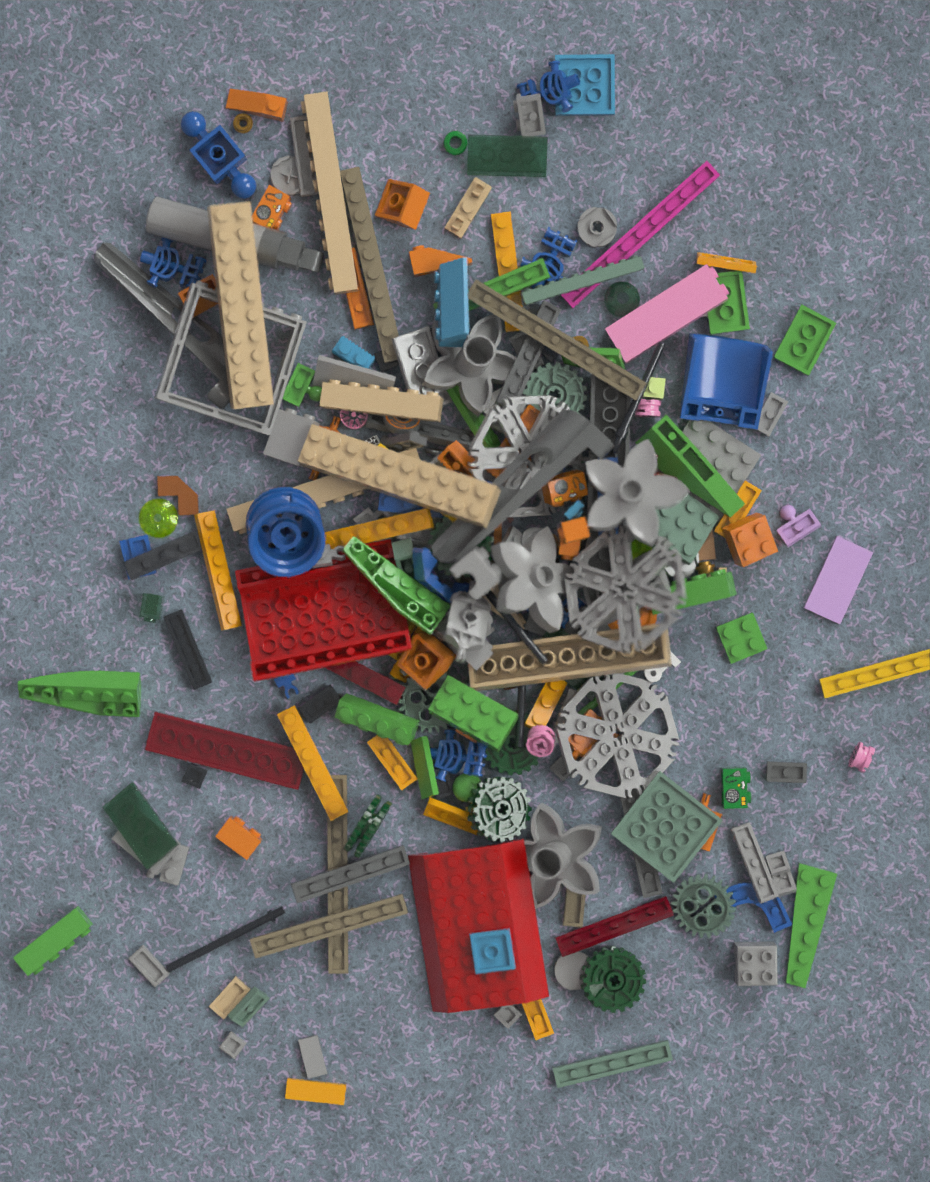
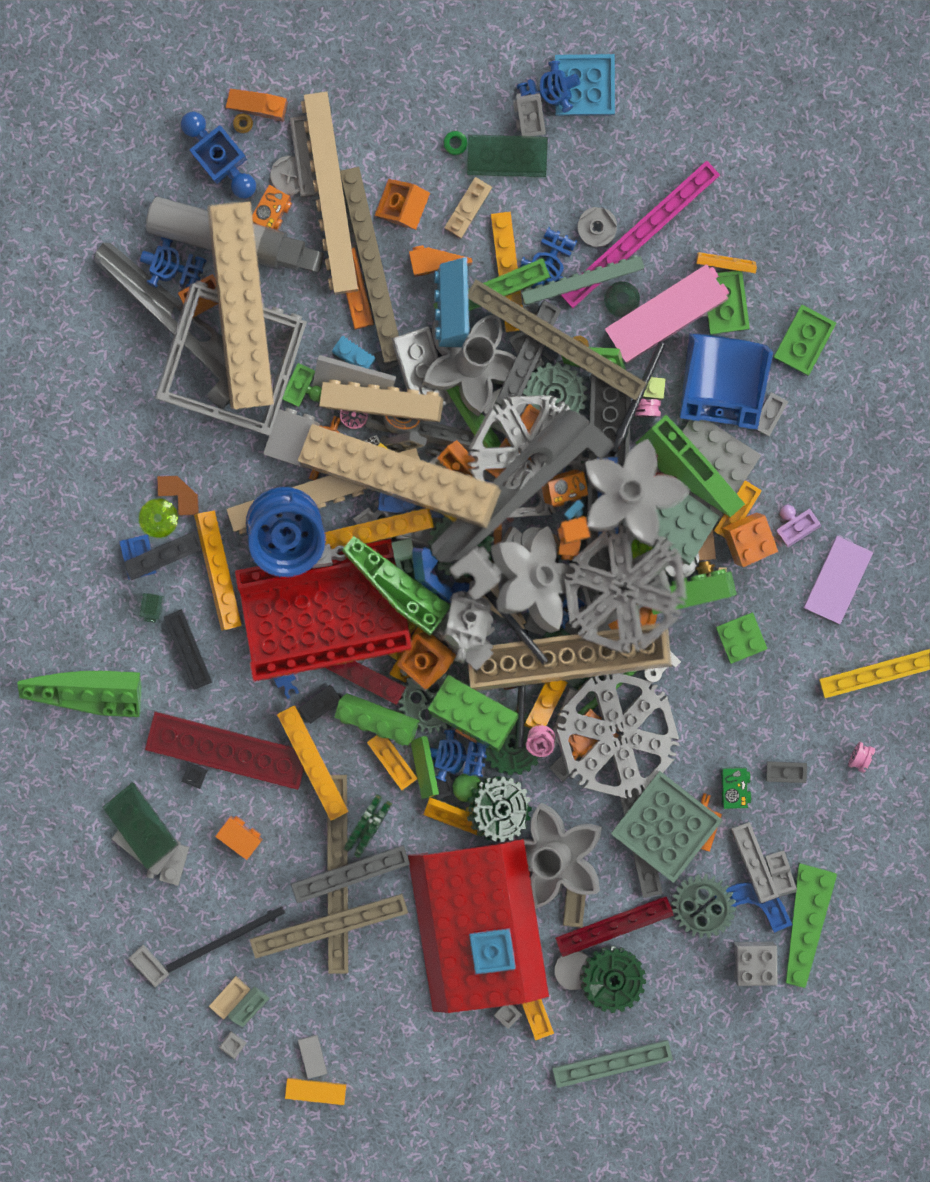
bright green brick [13,906,93,976] -> none

